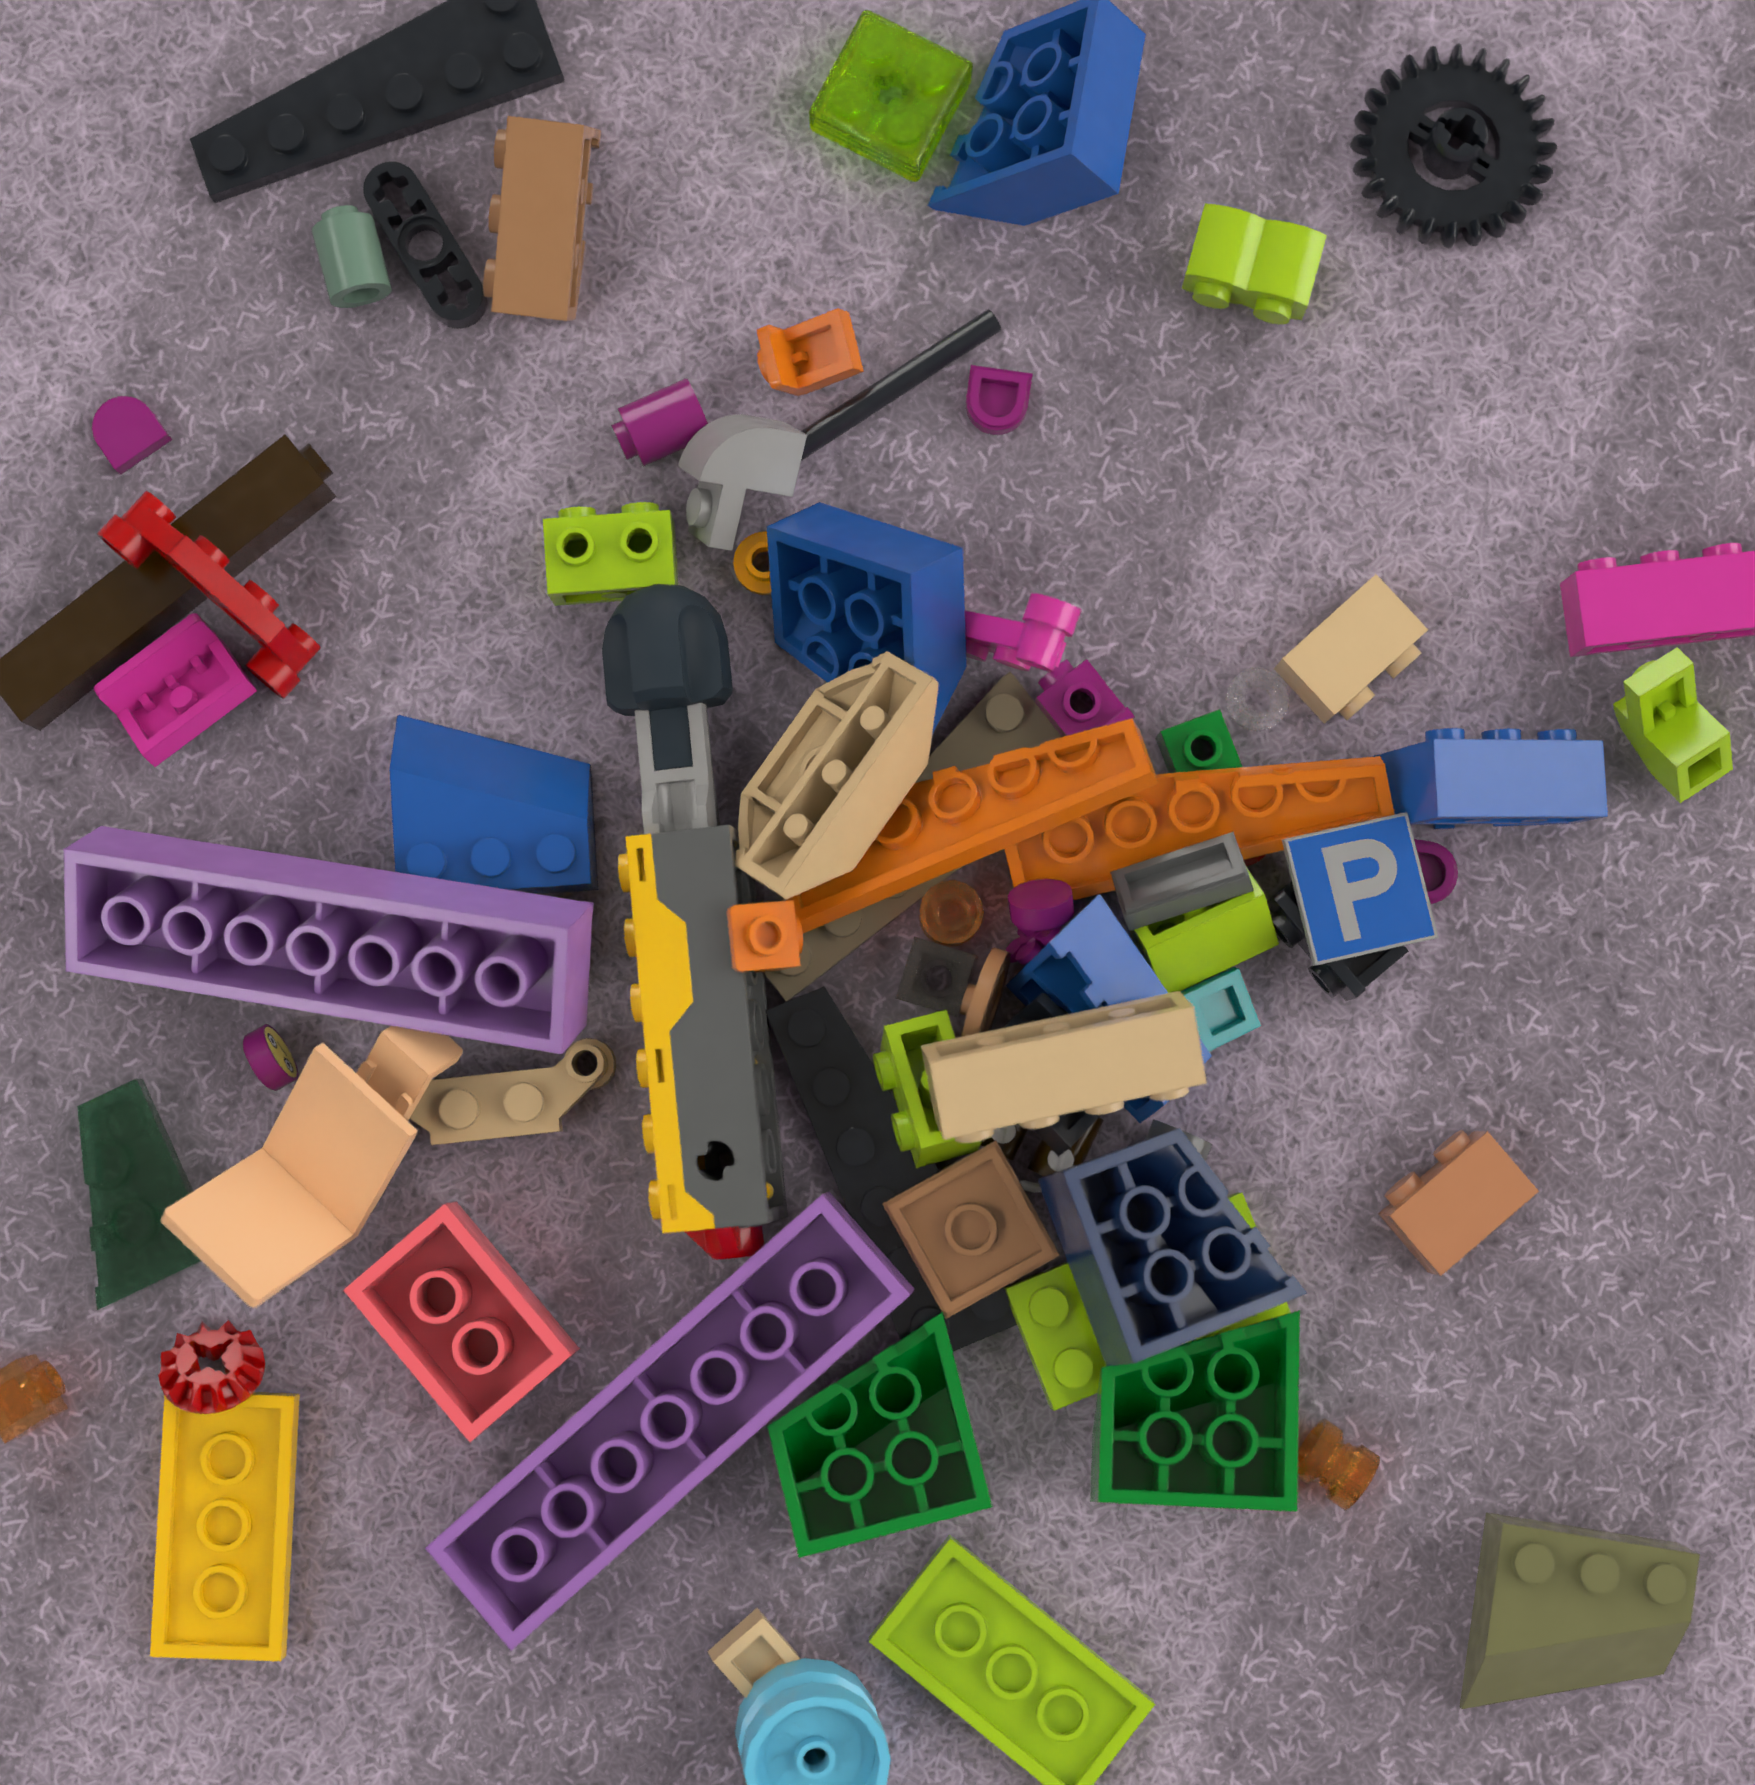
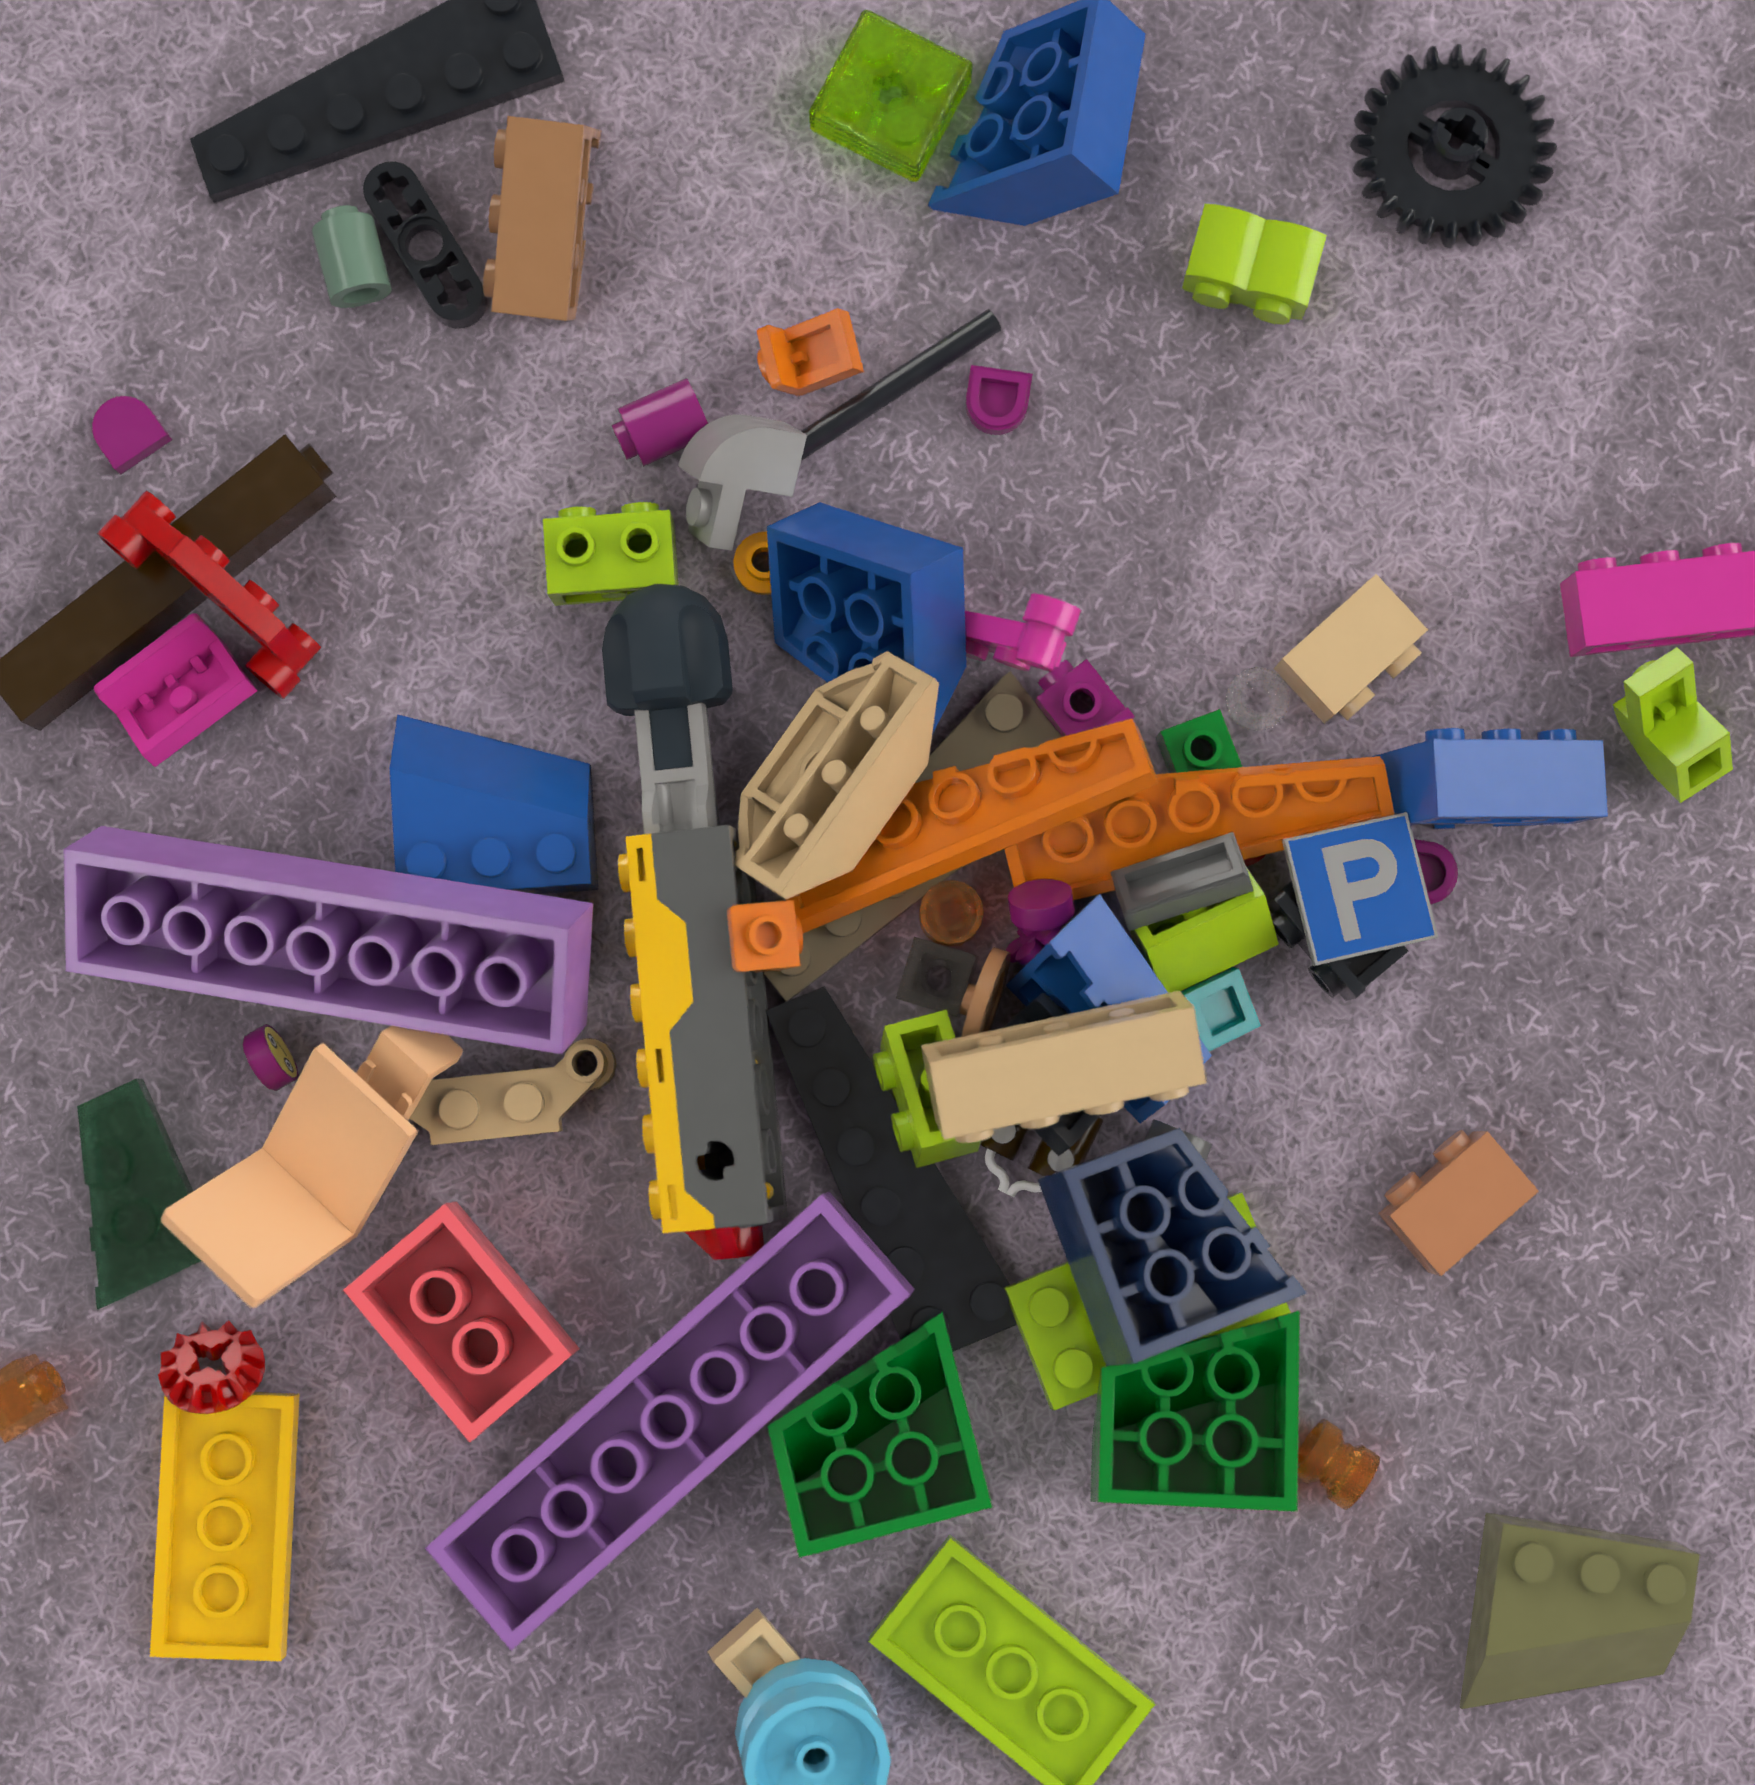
medium nougat tile [882,1140,1060,1319] -> none

